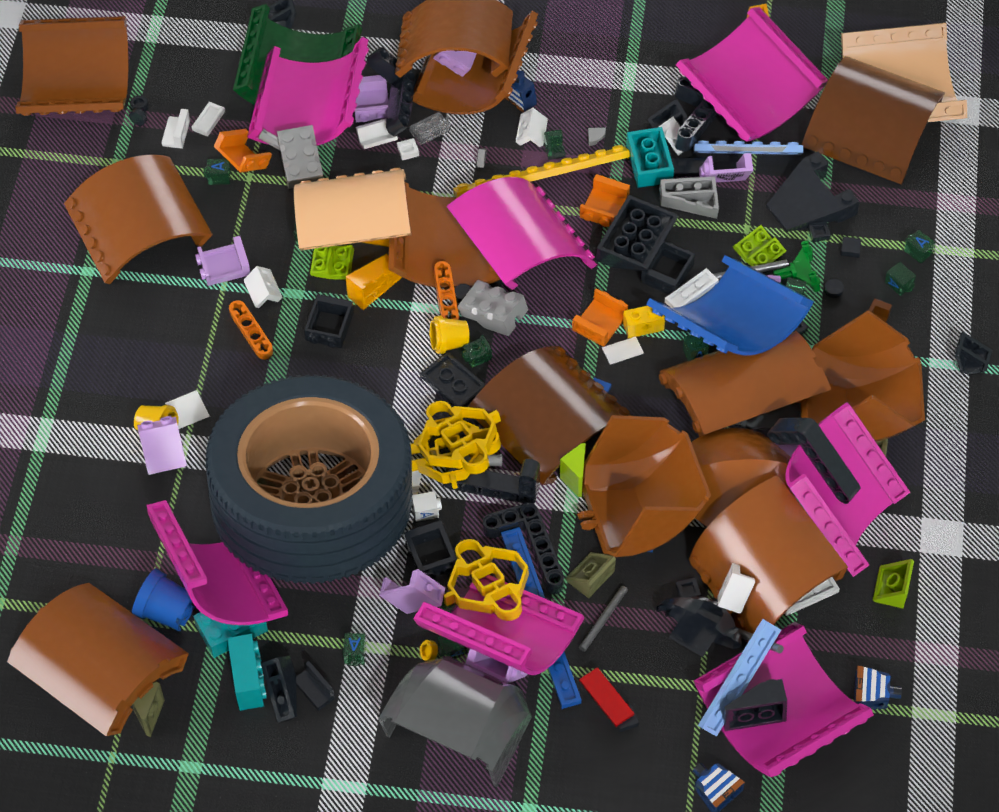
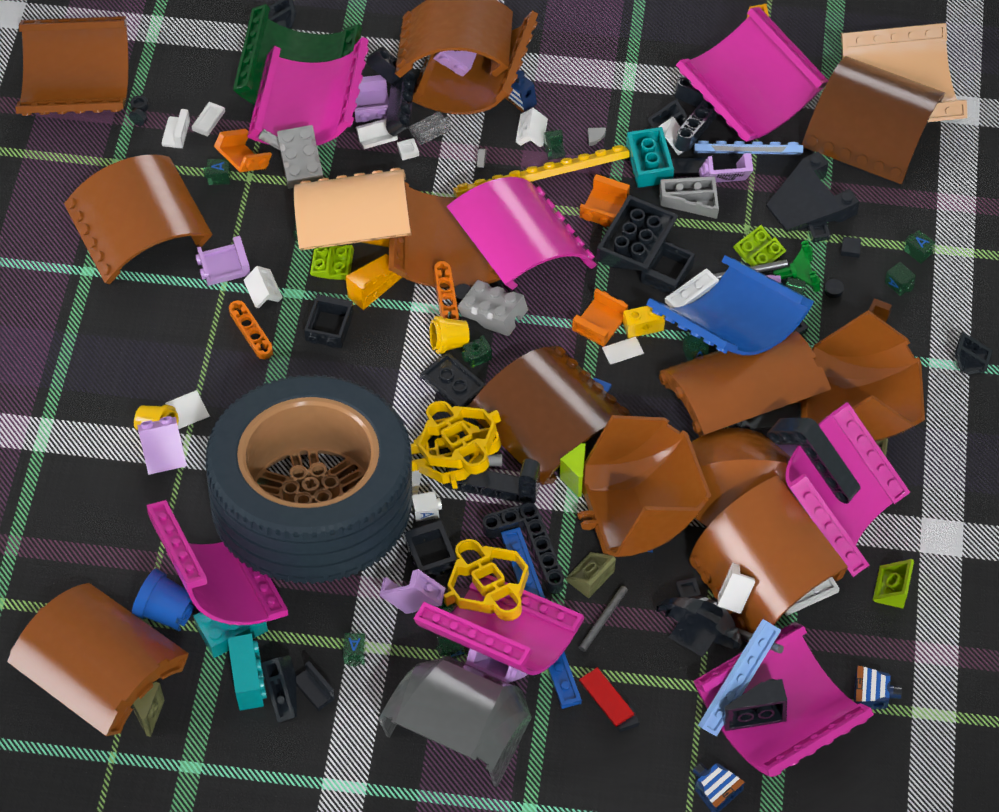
yellow tile [420,640,438,661] -> none

